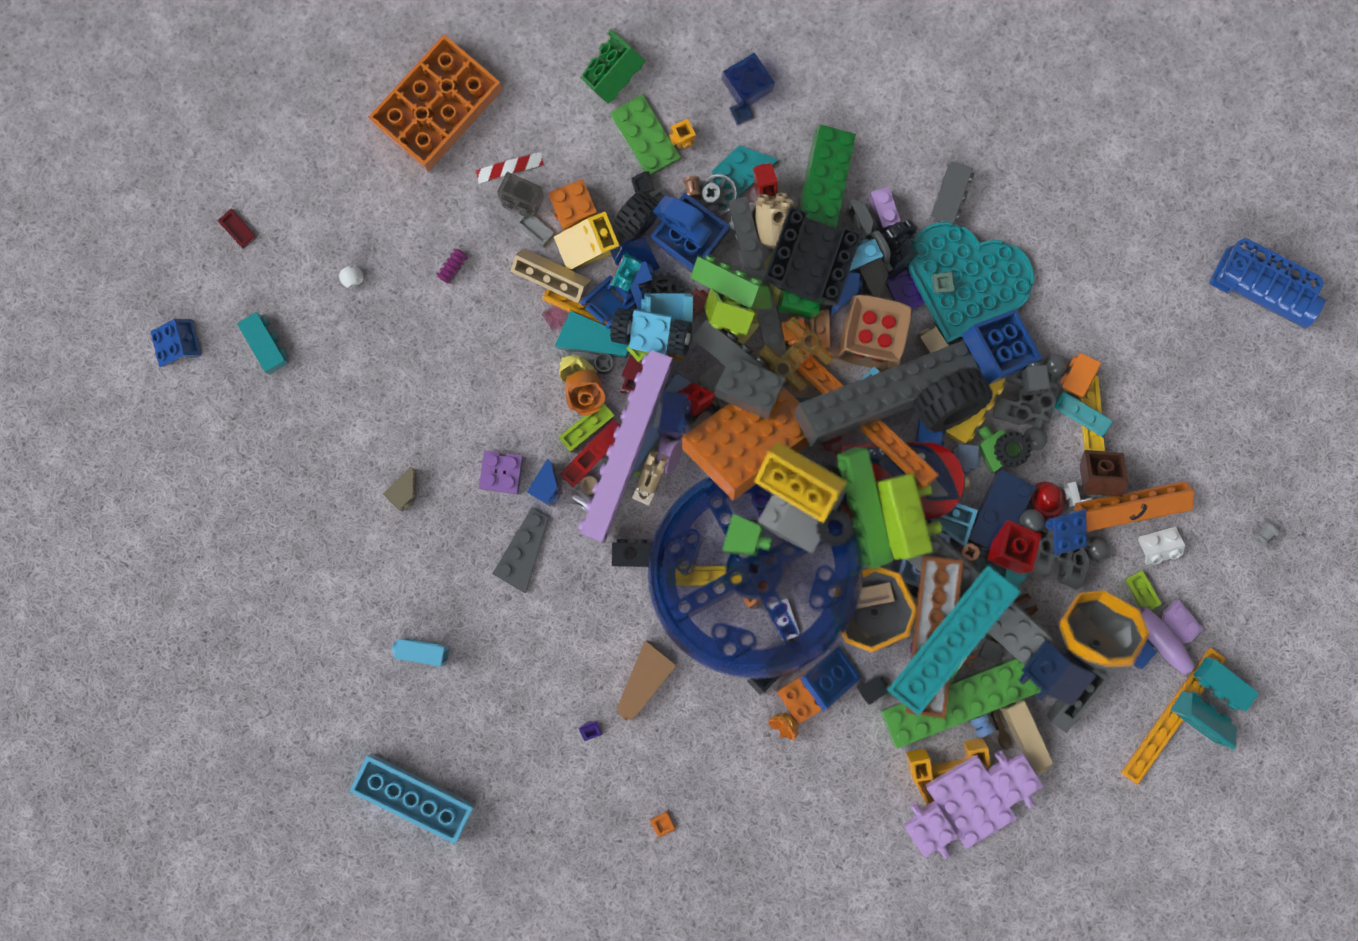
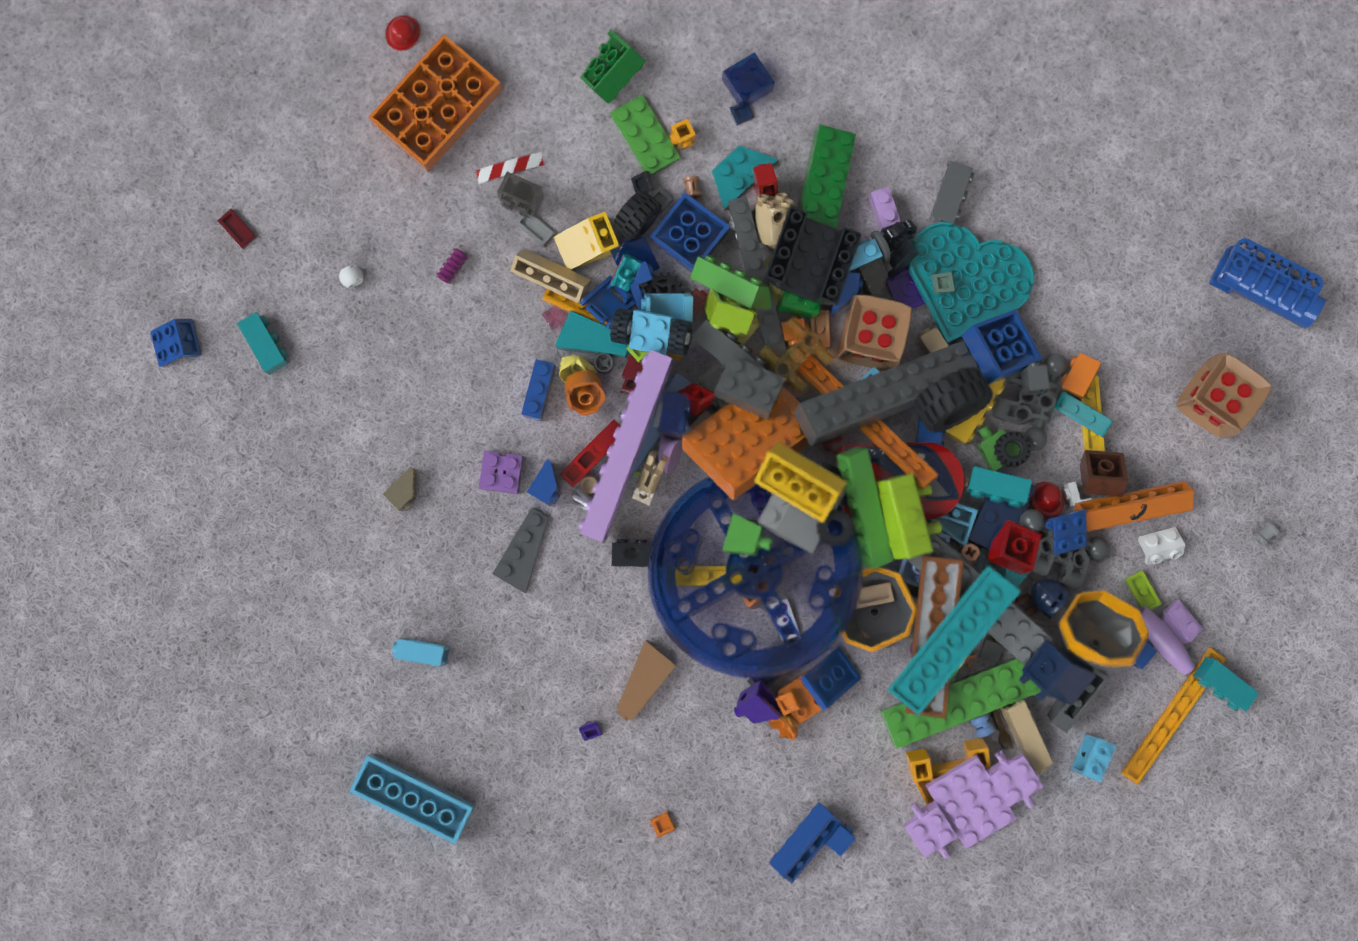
orange brick [548,179,597,232] -> none
lime plate [558,403,615,453] -> none
blue connector [653,196,712,248] -> none
dark grey wheel [698,174,737,216] -> none
dark grey slope [847,199,879,241] -> none
black brick [857,675,888,705] -> none
sand blue brick [952,444,981,473] -> none
teal slope [1170,691,1237,750] -> none
none -> red hat [385,15,421,51]
none -> blue brick [521,359,556,422]
none -> dark purple torso [734,680,782,724]
none -> blue brick [769,802,842,883]
none -> orange tile [775,689,802,716]
none -> blue brick [825,824,856,857]
none -> teal brick [966,466,1032,508]
none -> dark blue helmet [1031,579,1071,619]
none -> medium azure window [1070,734,1116,783]
none -> medium nougat piece [1176,353,1272,438]

